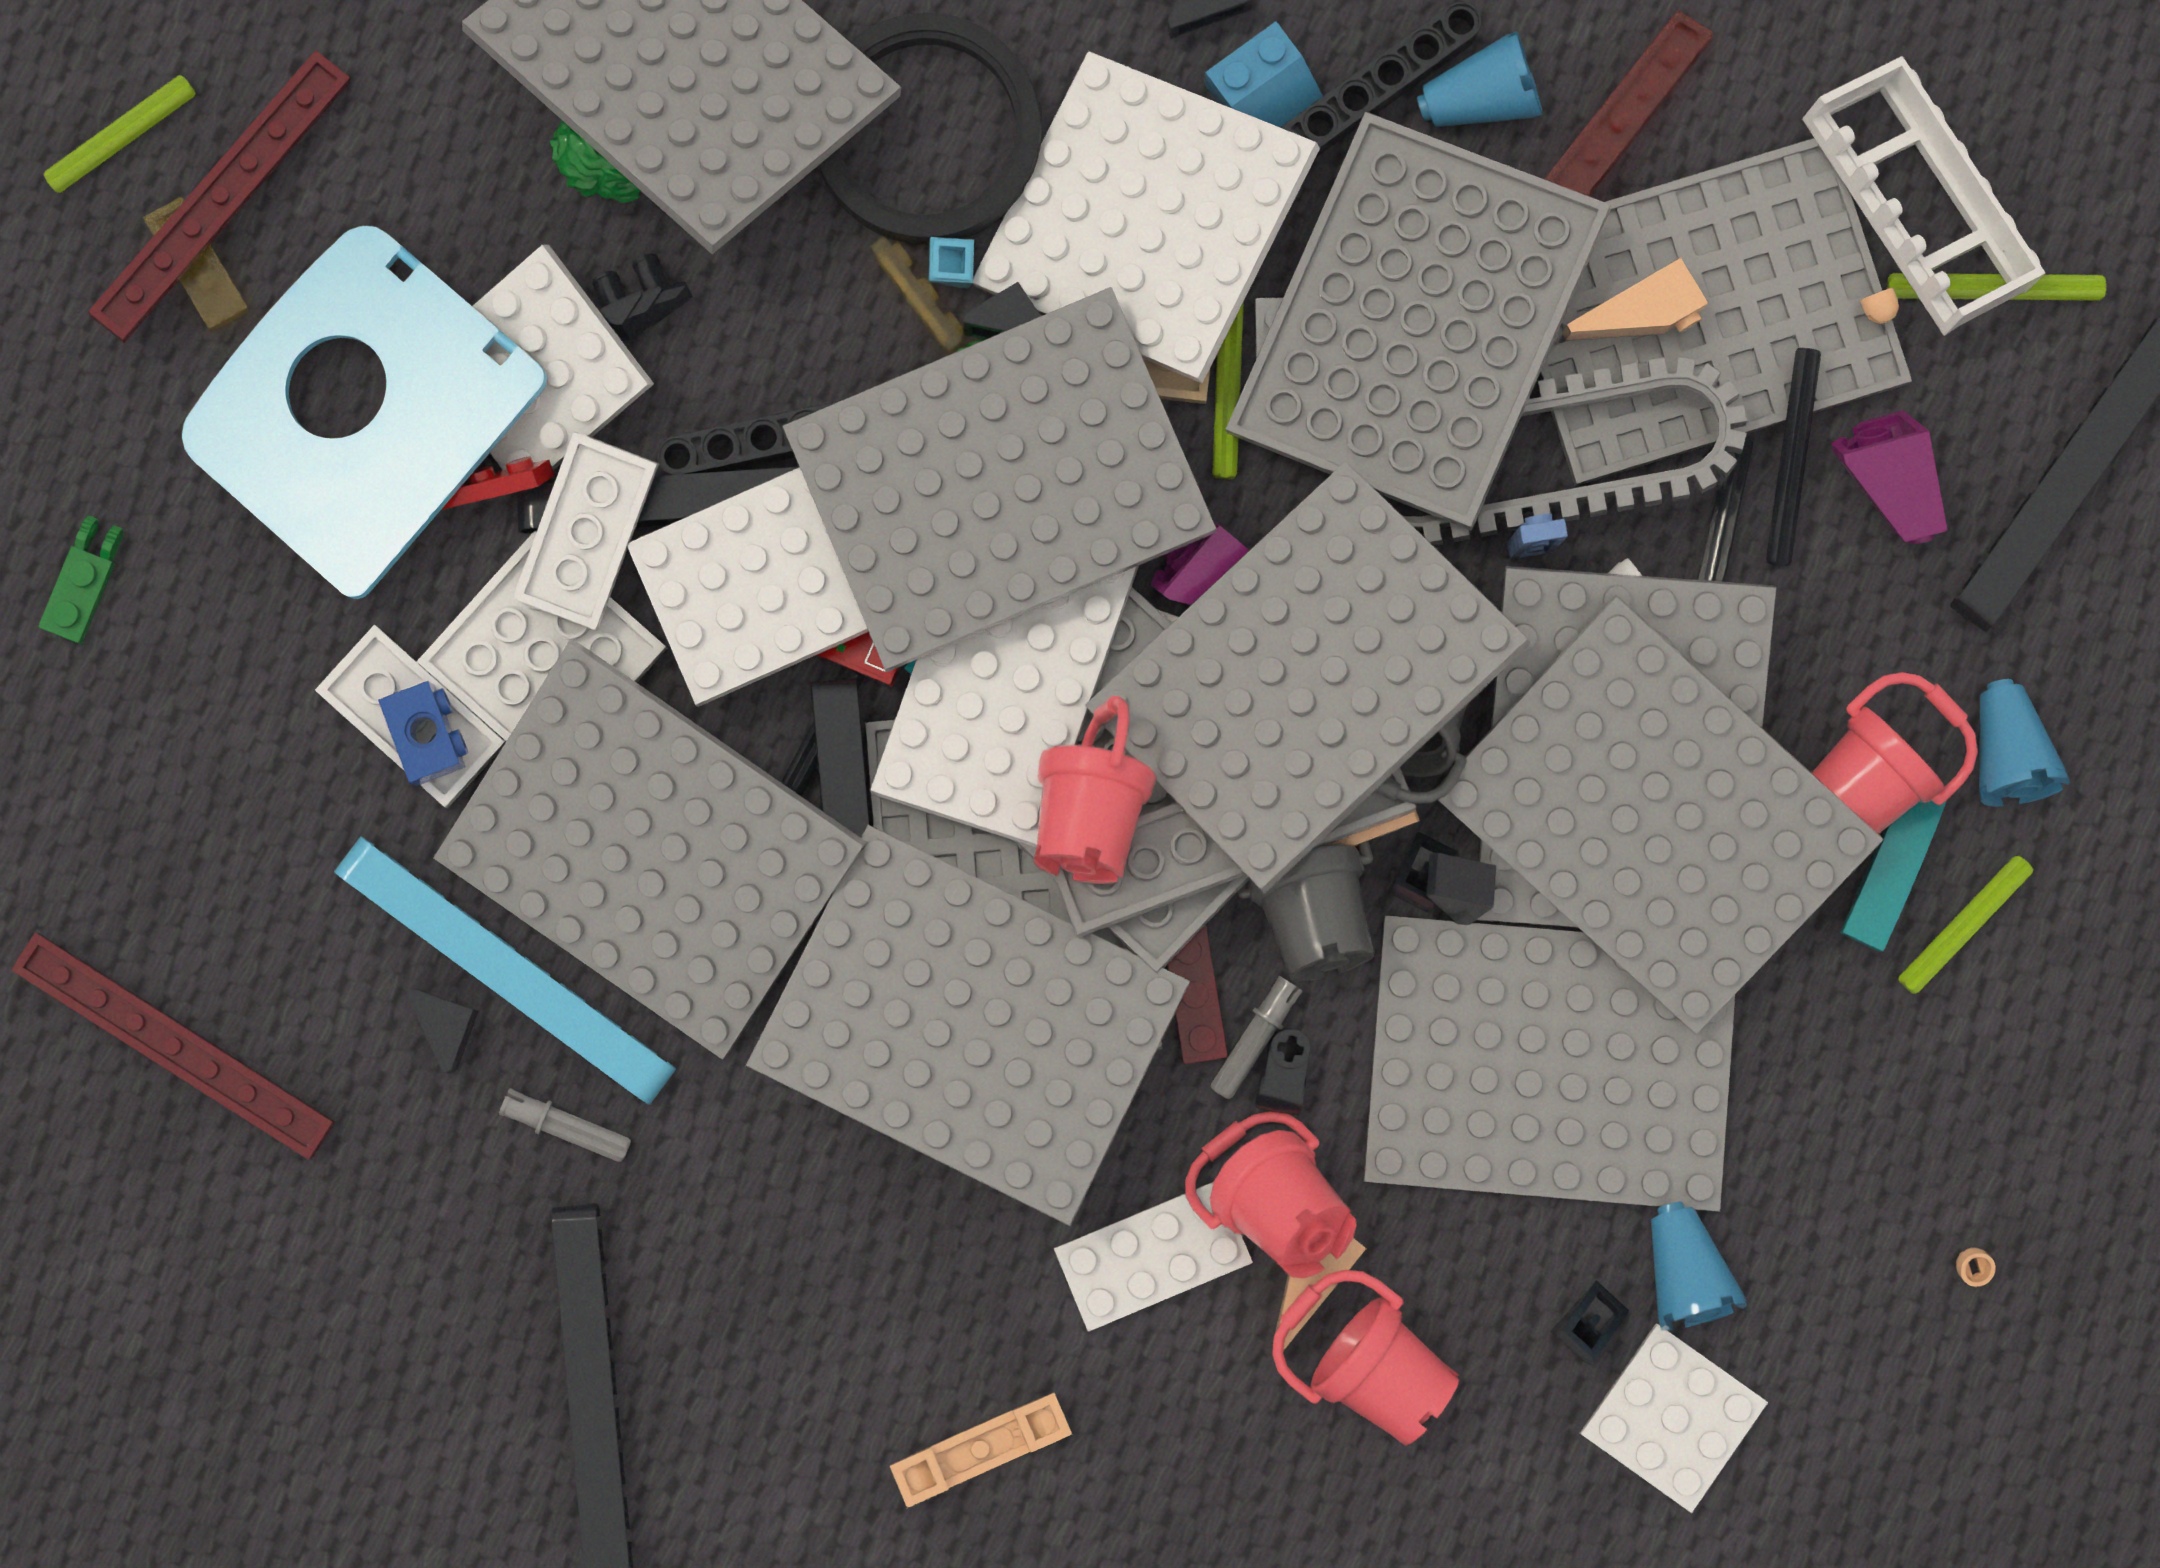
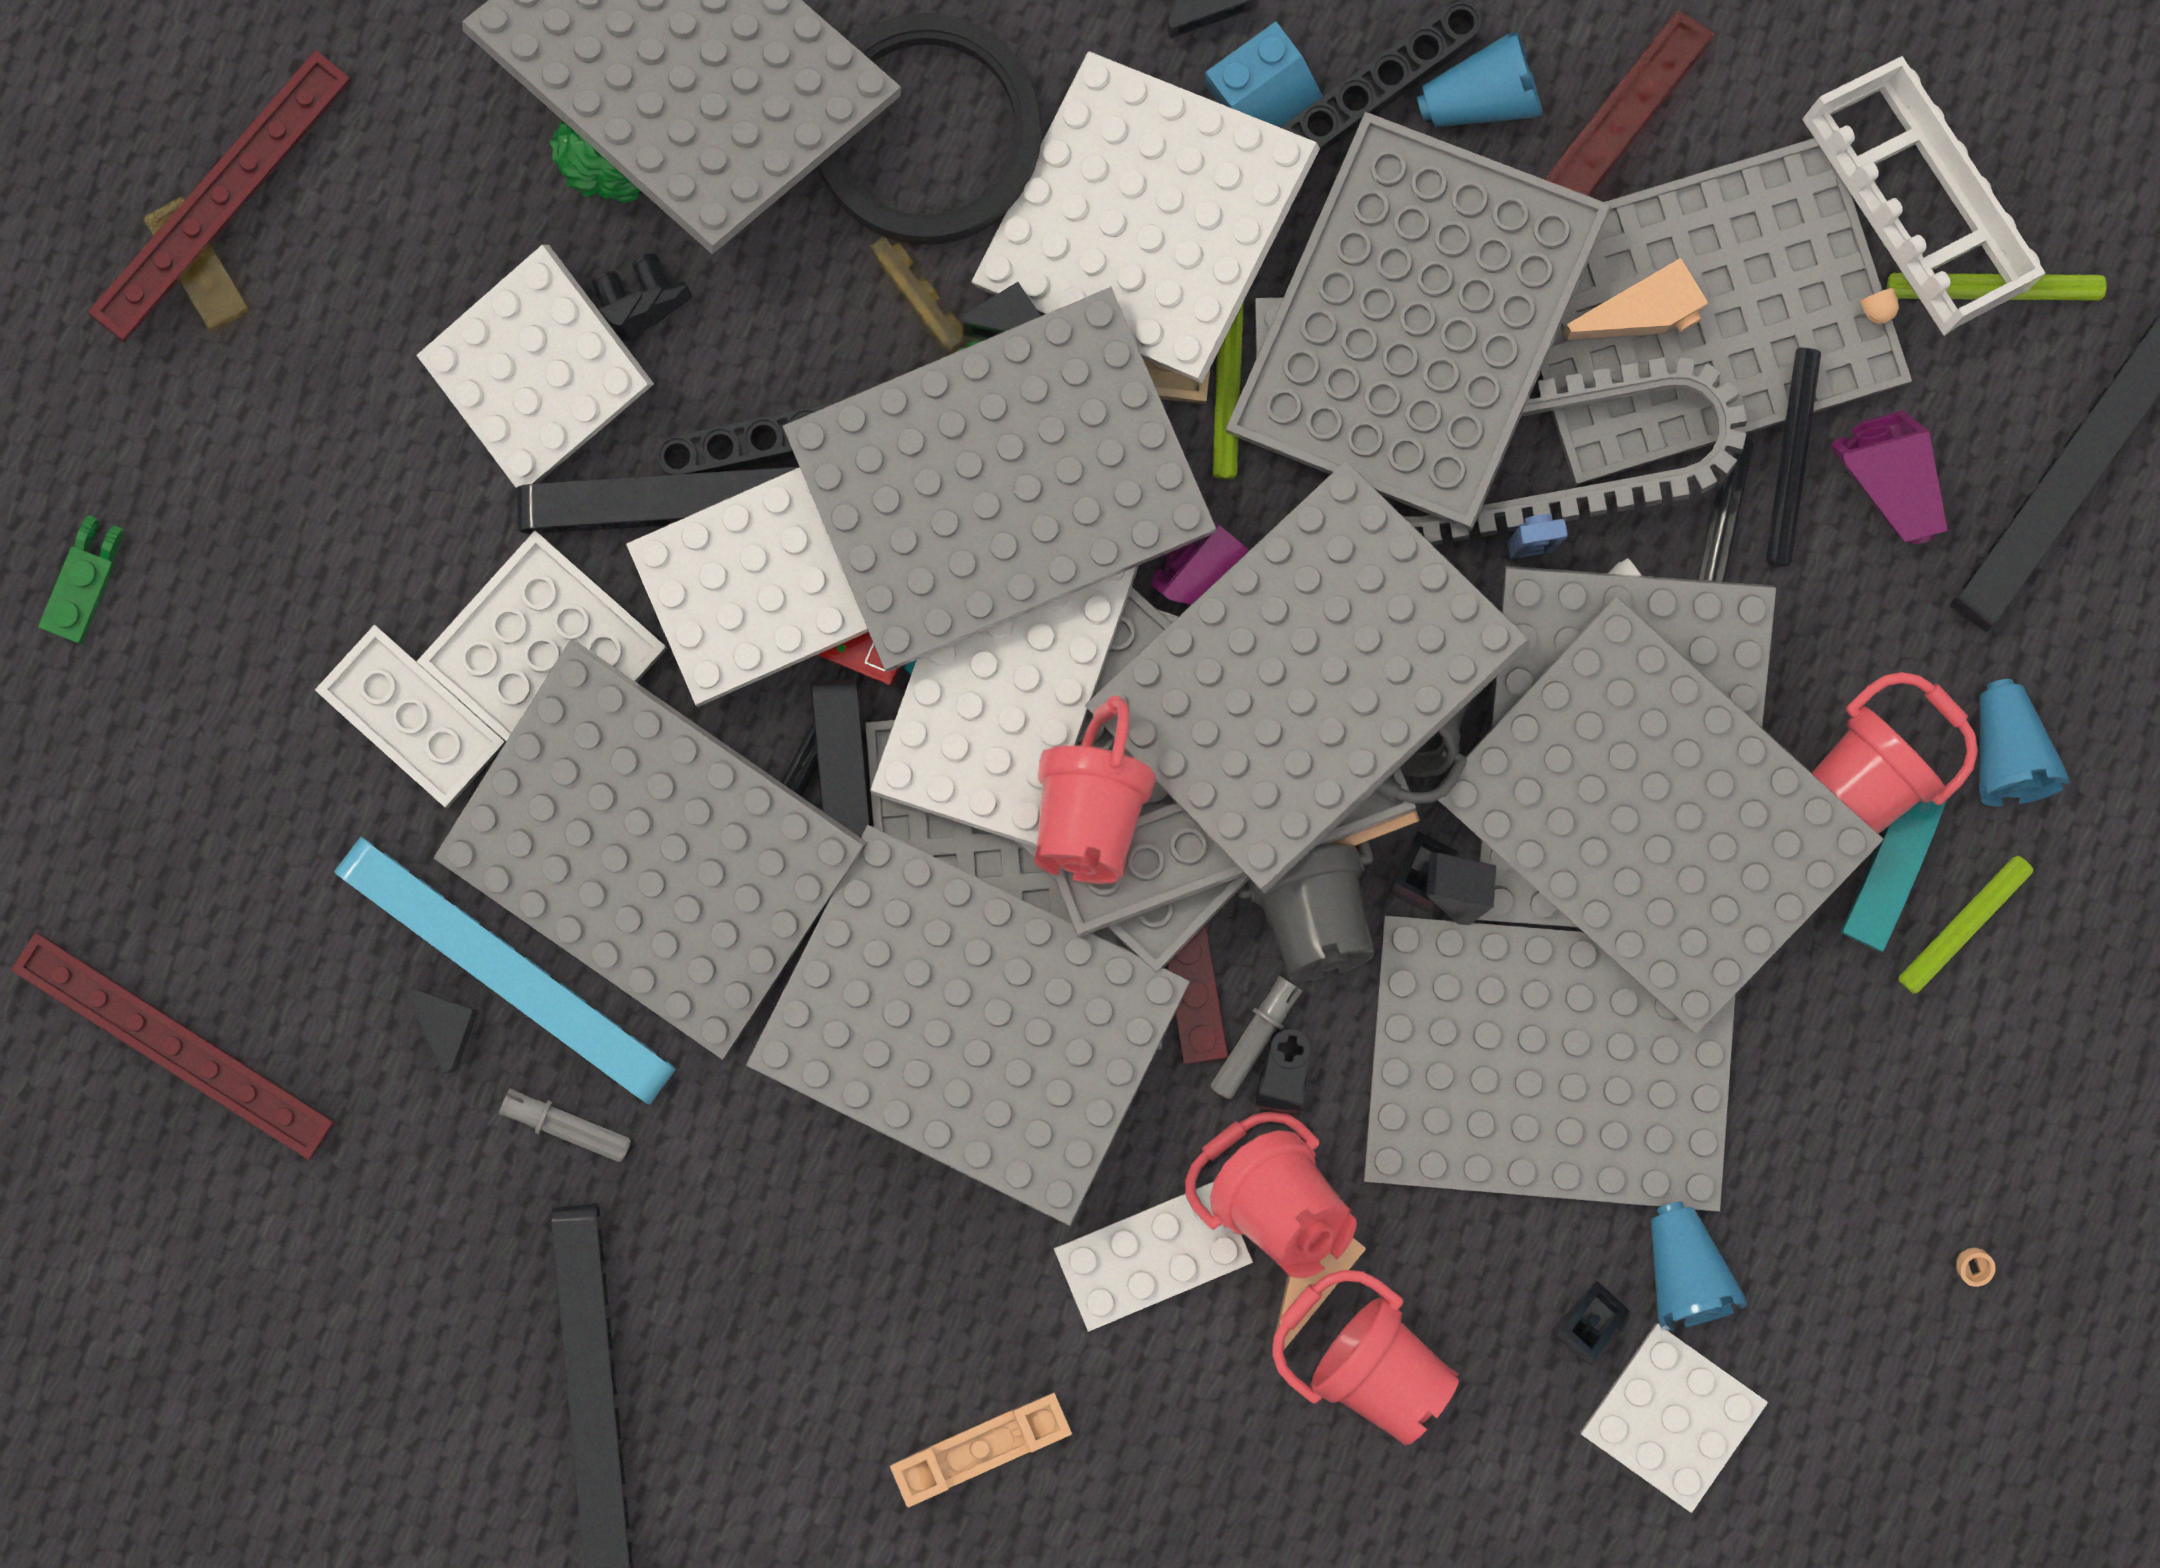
lime axle [43,75,195,193] -> none
door [182,226,547,599] -> none
blue brick [378,681,468,786] -> none
red plate [441,456,555,510] -> none
white plate [513,432,659,630] -> none
medium azure slope [929,237,974,288] -> none

